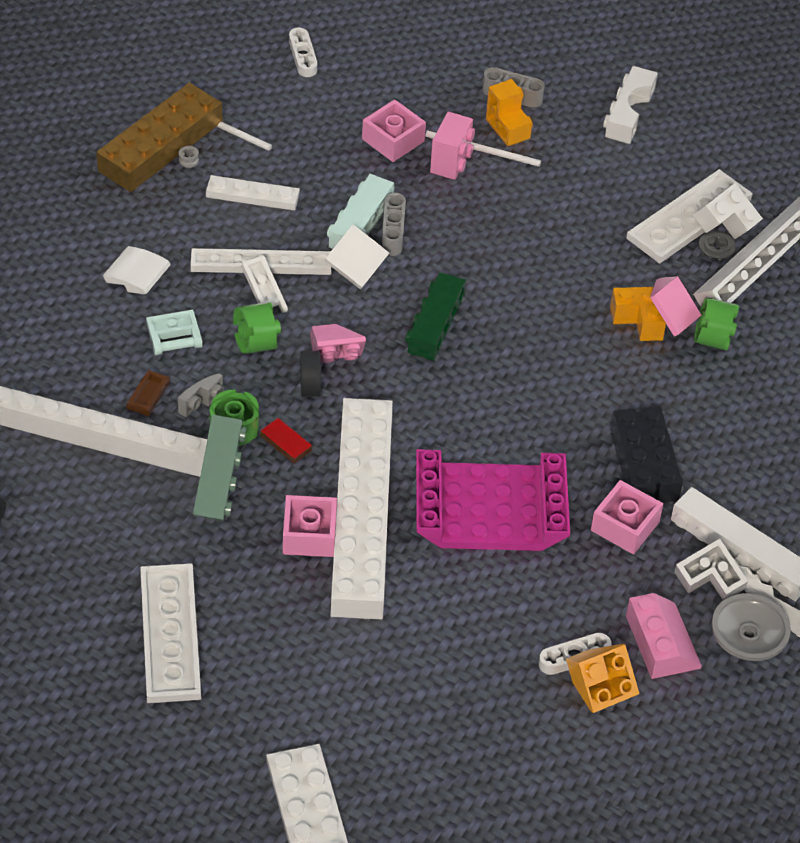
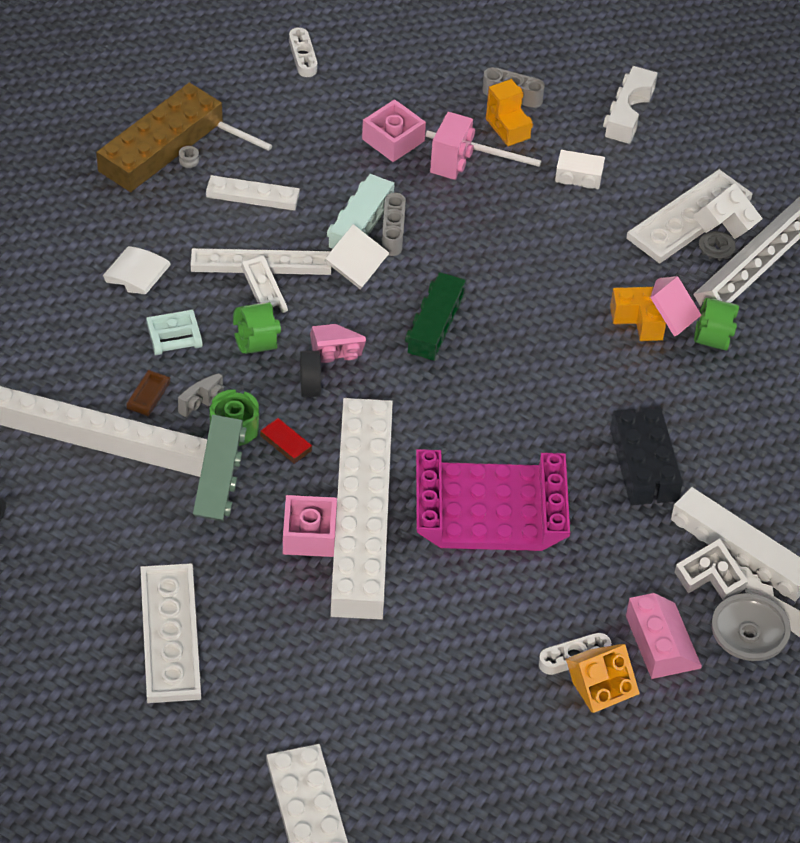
bright pink brick [591,480,663,554] -> none
none -> white brick [555,150,605,189]

